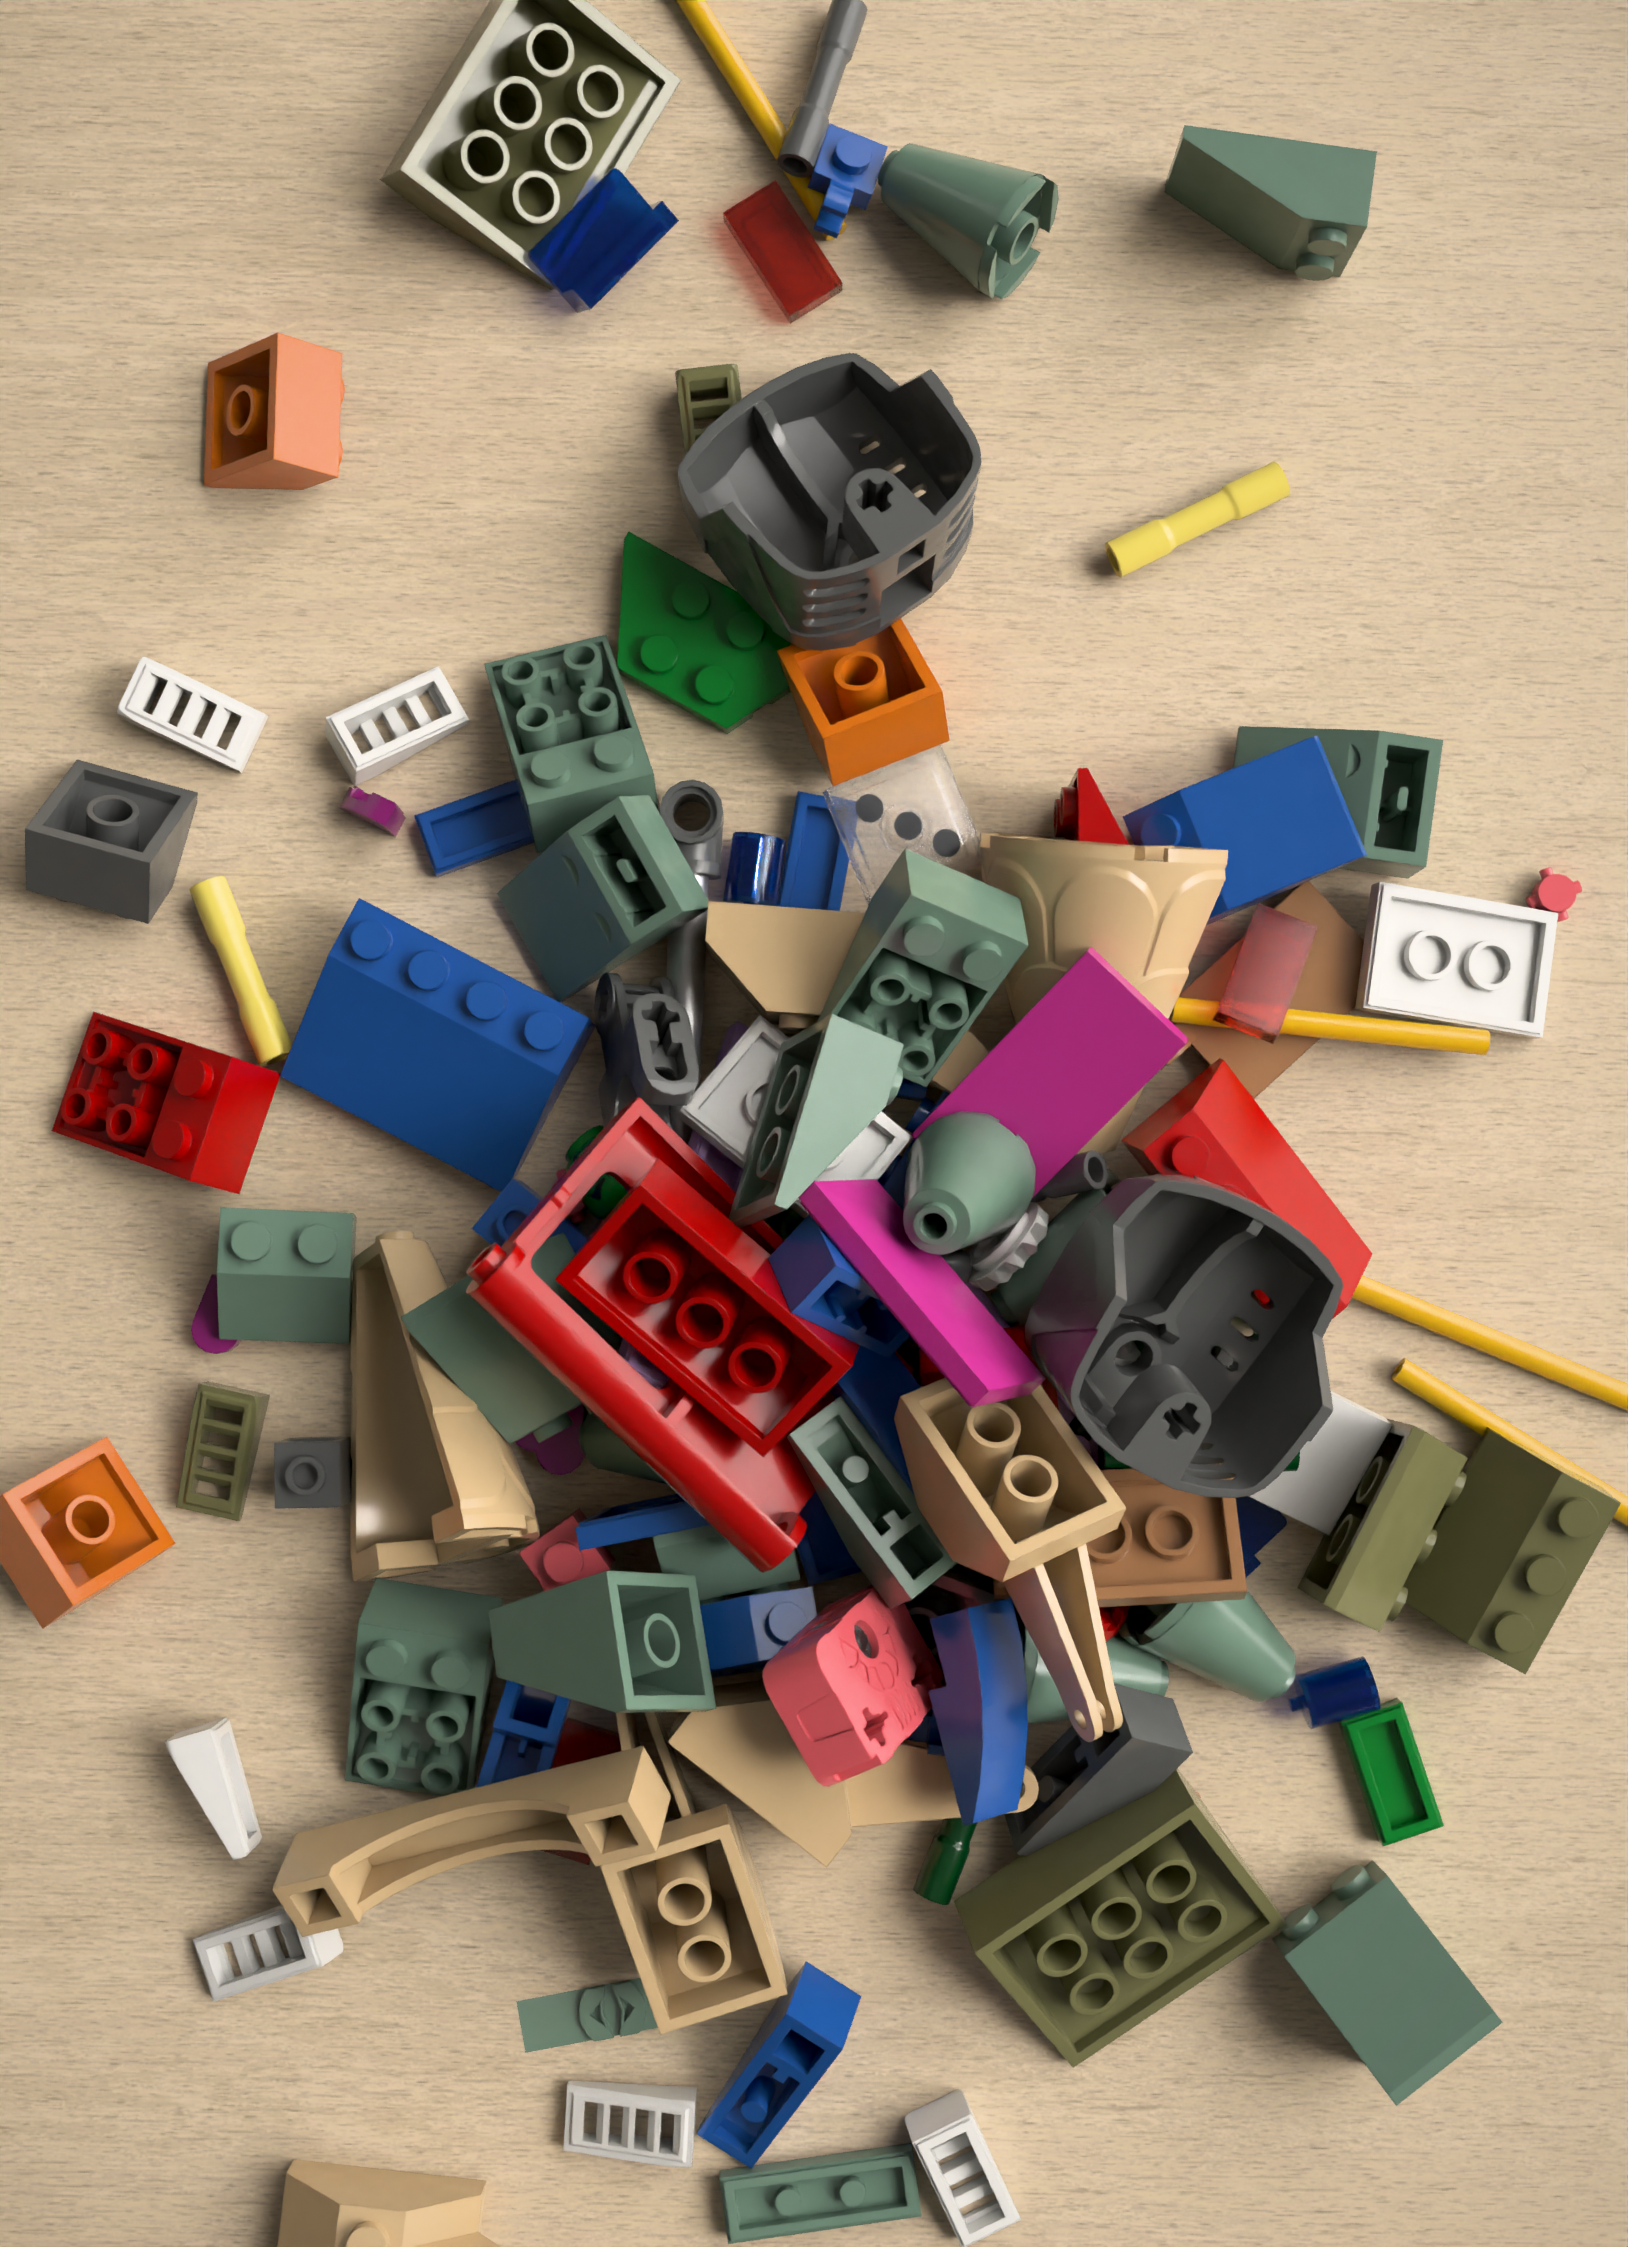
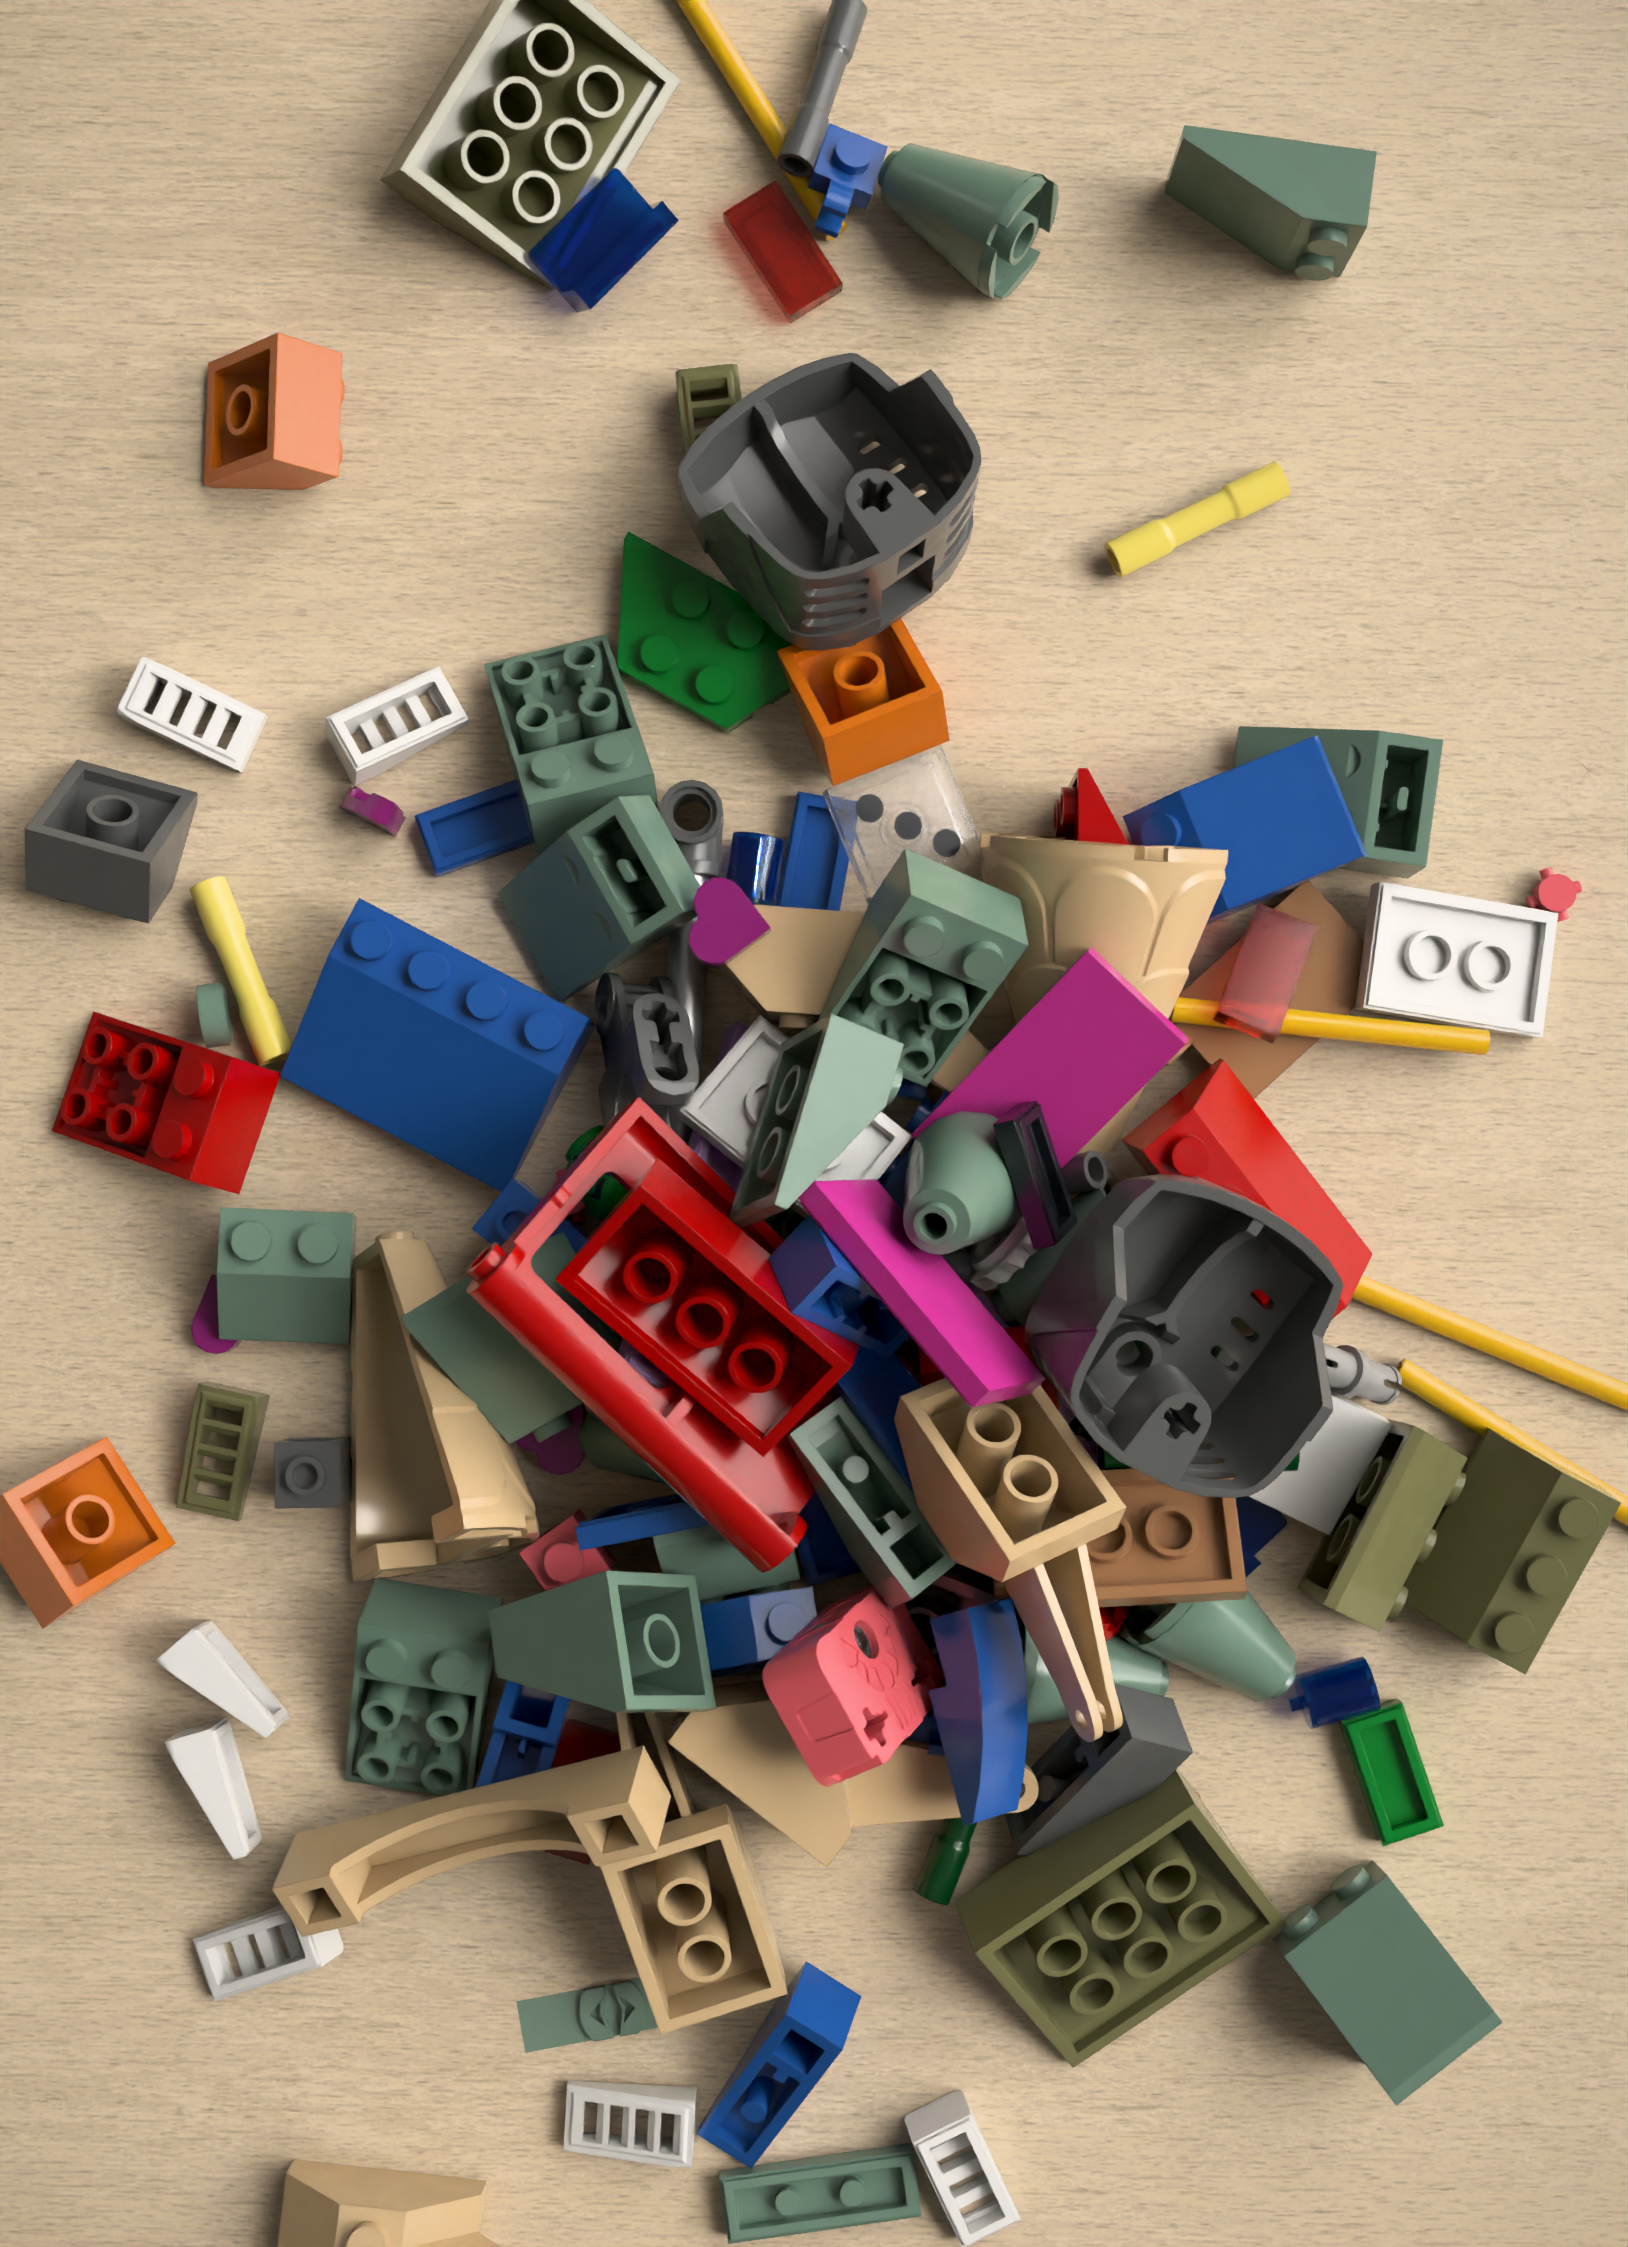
none -> white slope [156,1620,290,1738]
none -> sand green tile [196,982,233,1048]
none -> magenta tile [689,877,771,966]
none -> black tile [993,1101,1077,1250]
none -> light grey pin [1323,1343,1402,1405]

